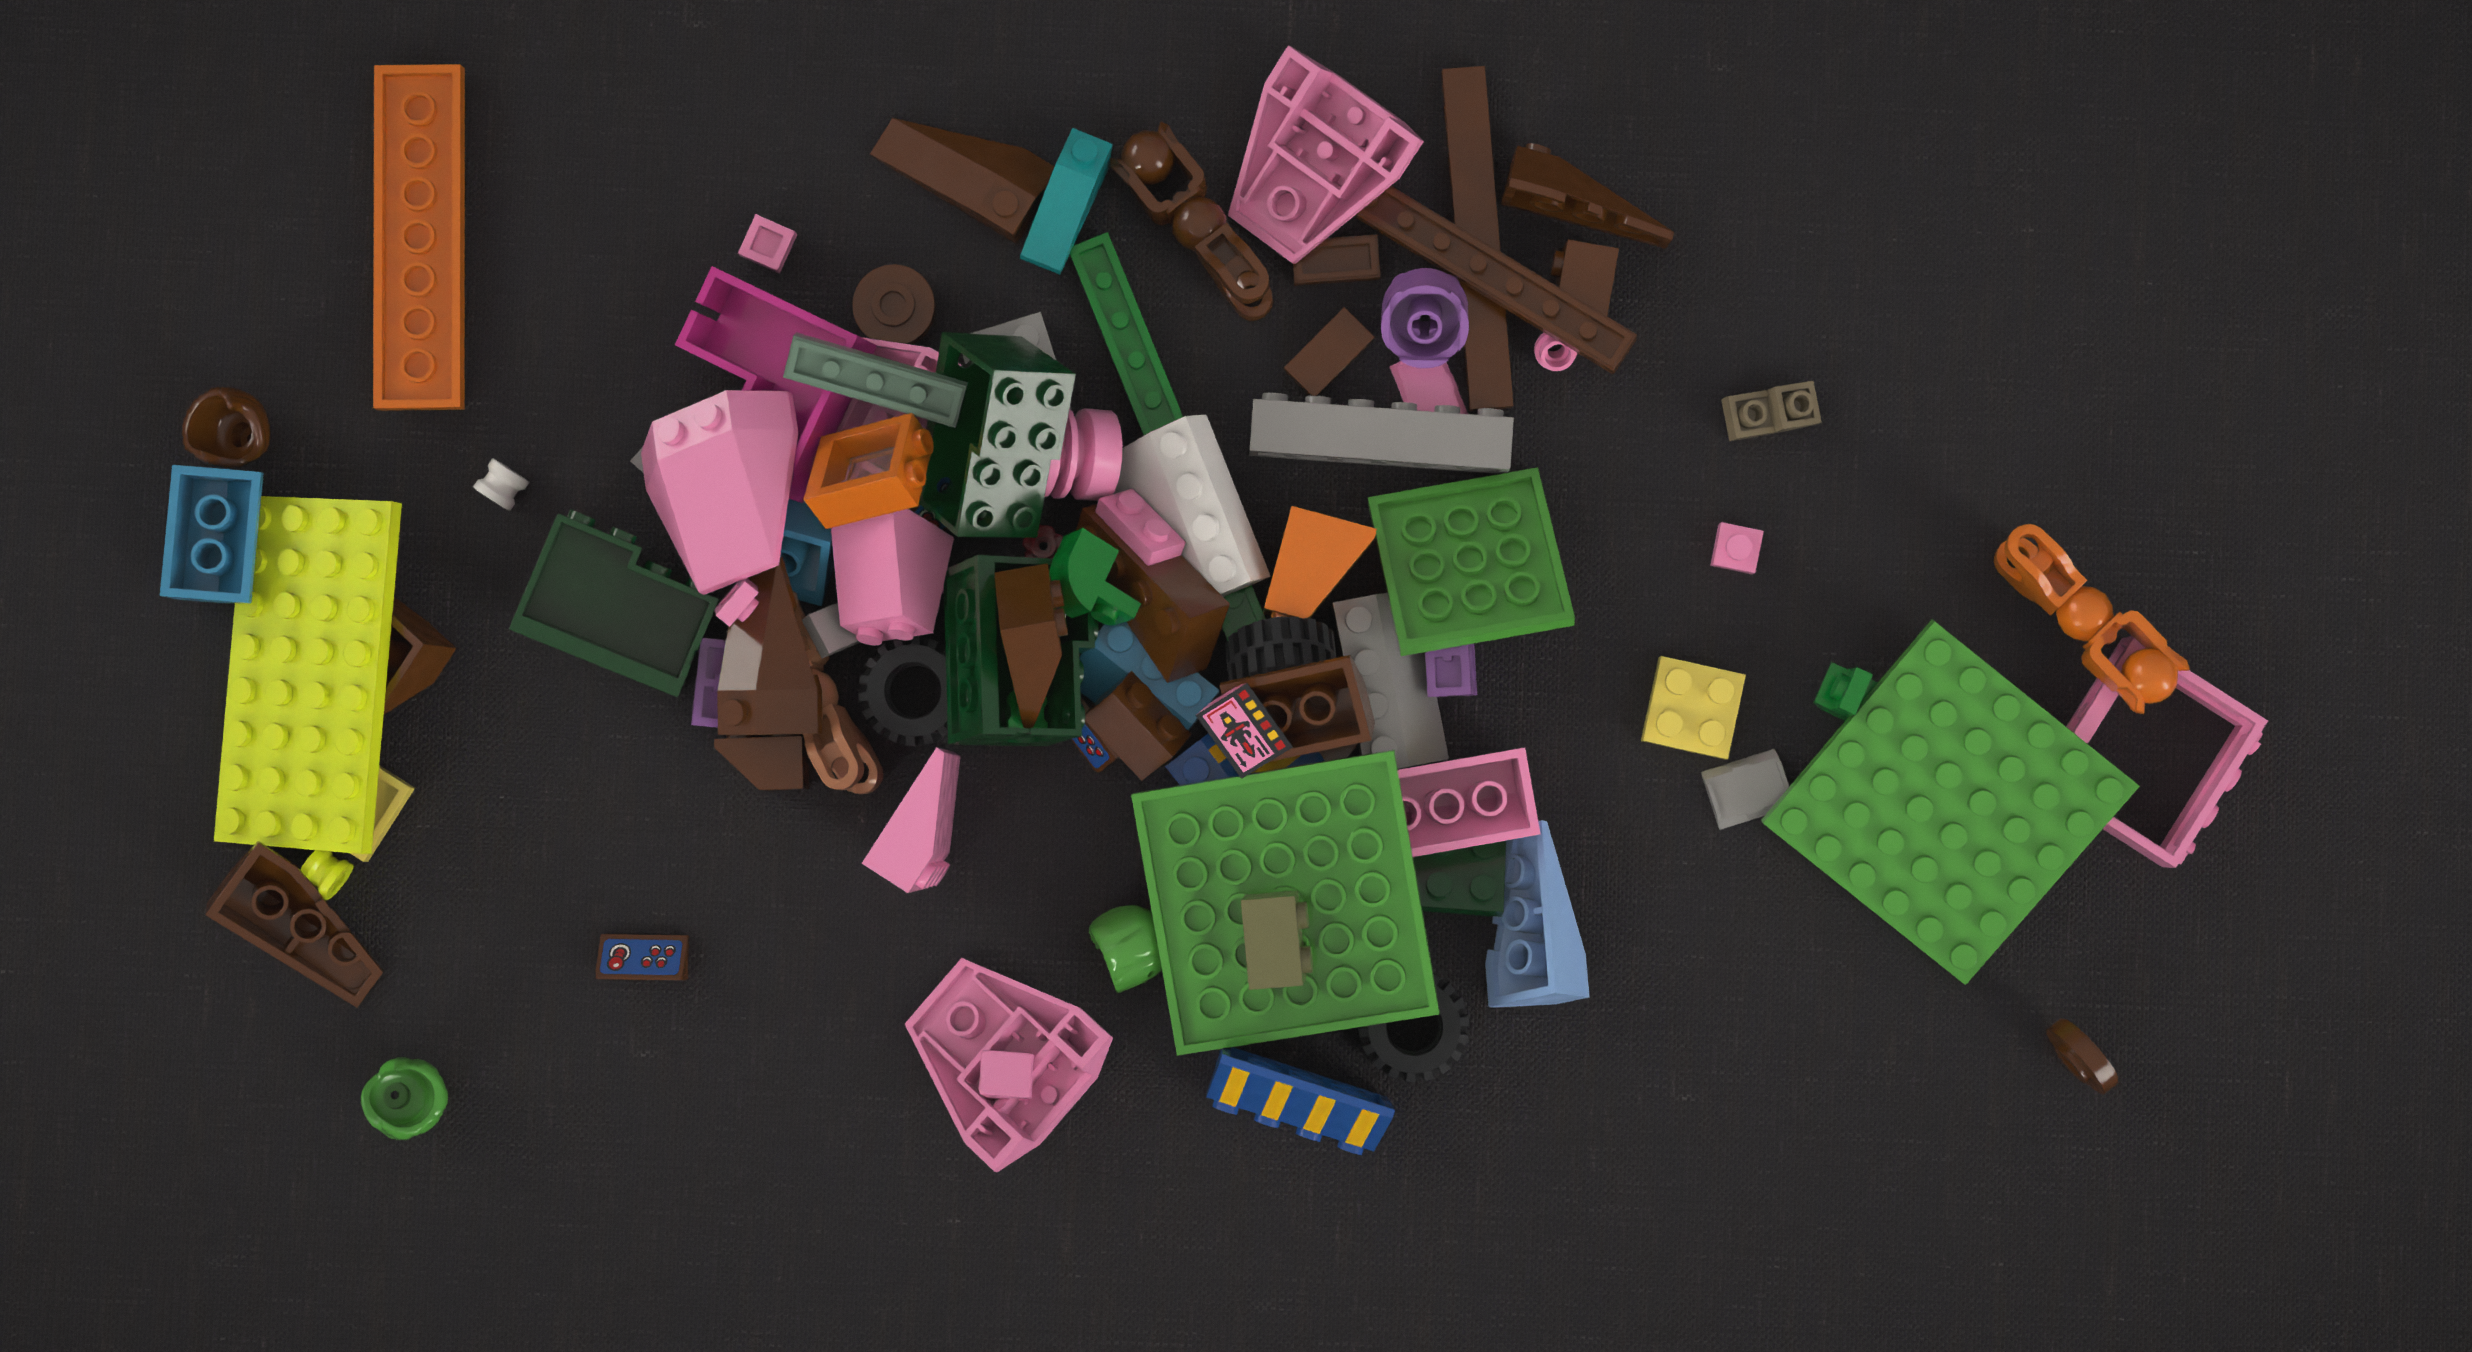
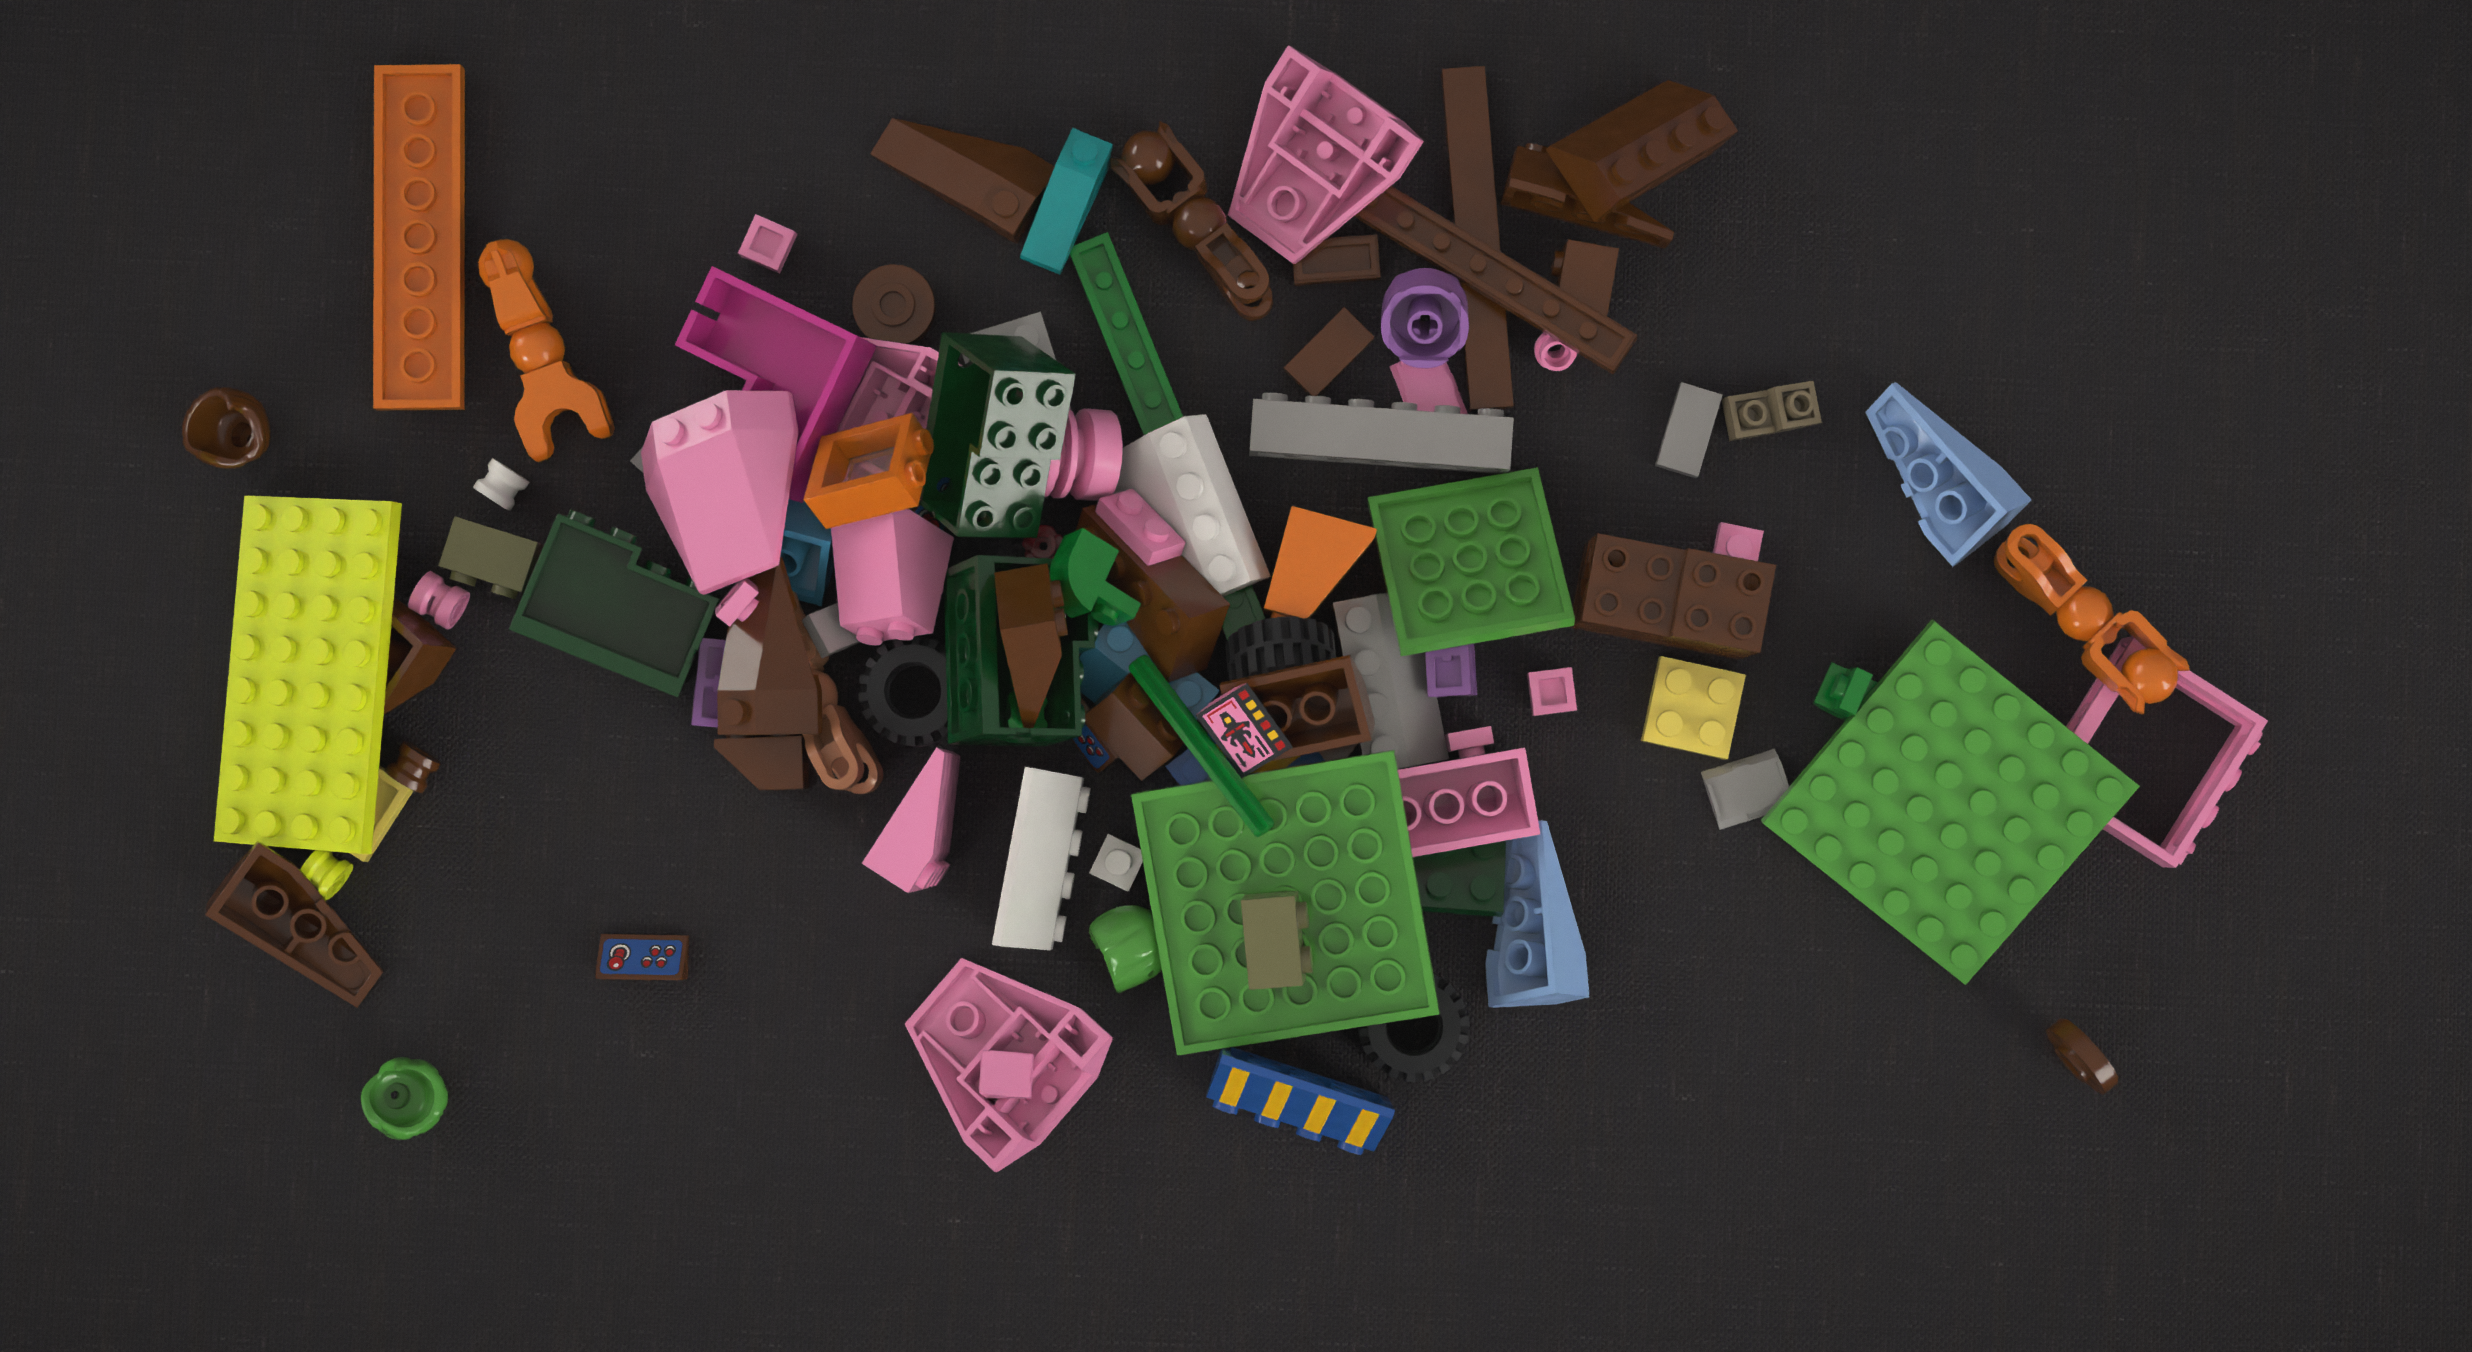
dark azure slope [160,465,264,604] -> none
sand green tile [783,332,968,428] -> none
none -> reddish brown wheel [384,741,441,793]
none -> bright pink wheel [408,571,470,630]
none -> olive brick [438,516,544,599]
none -> orange piece [478,239,615,463]
none -> white slope [992,767,1091,950]
none -> white plate [1089,834,1143,892]
none -> green axle [1128,655,1274,837]
none -> bright pink plate [1445,726,1494,759]
none -> bright pink plate [1527,667,1577,716]
none -> reddish brown slope [1546,80,1738,222]
none -> reddish brown piece [1570,533,1776,659]
none -> light grey tile [1655,382,1723,478]
none -> light blue wedge [1866,382,2031,567]

